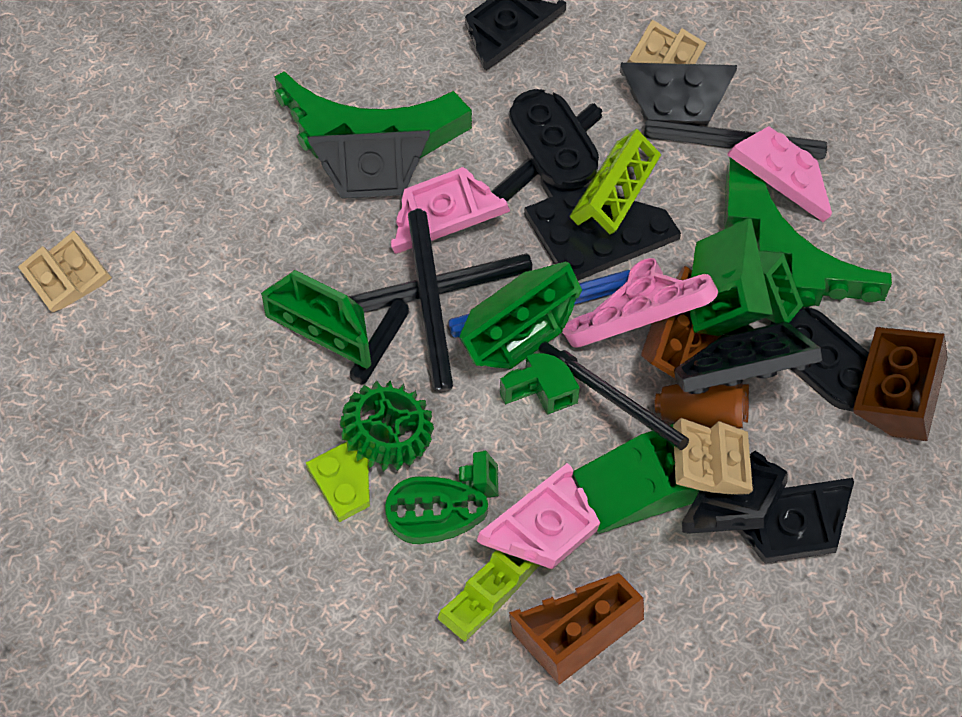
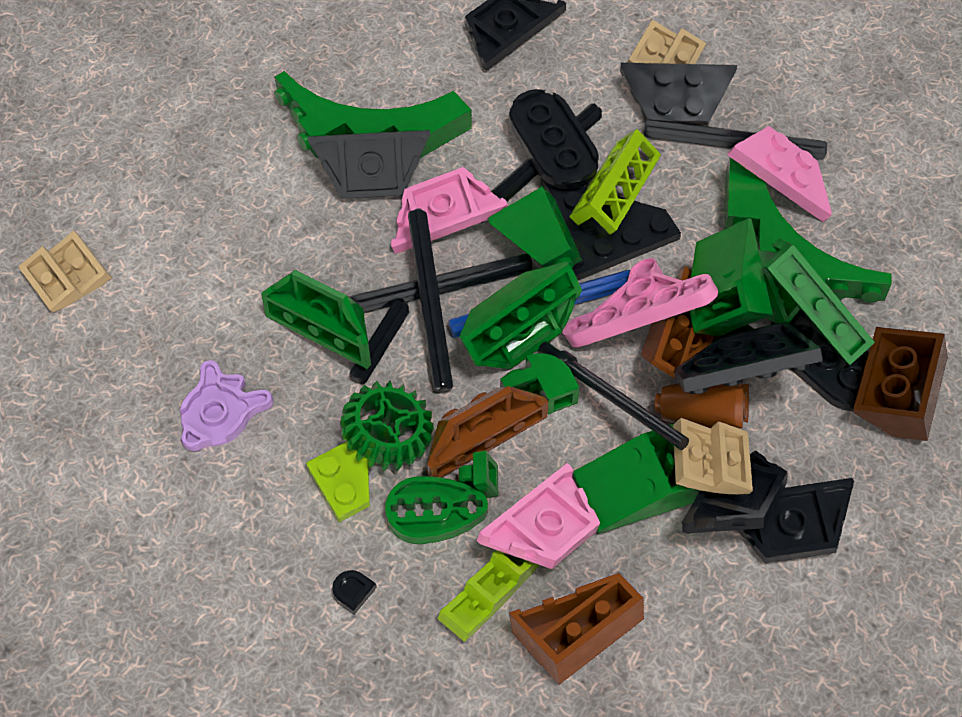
none -> lavender tile [180,360,274,451]
none -> black tile [332,570,377,615]
none -> dark orange wedge [427,386,549,478]
none -> green slope [487,186,582,268]
none -> green fence [763,238,875,365]

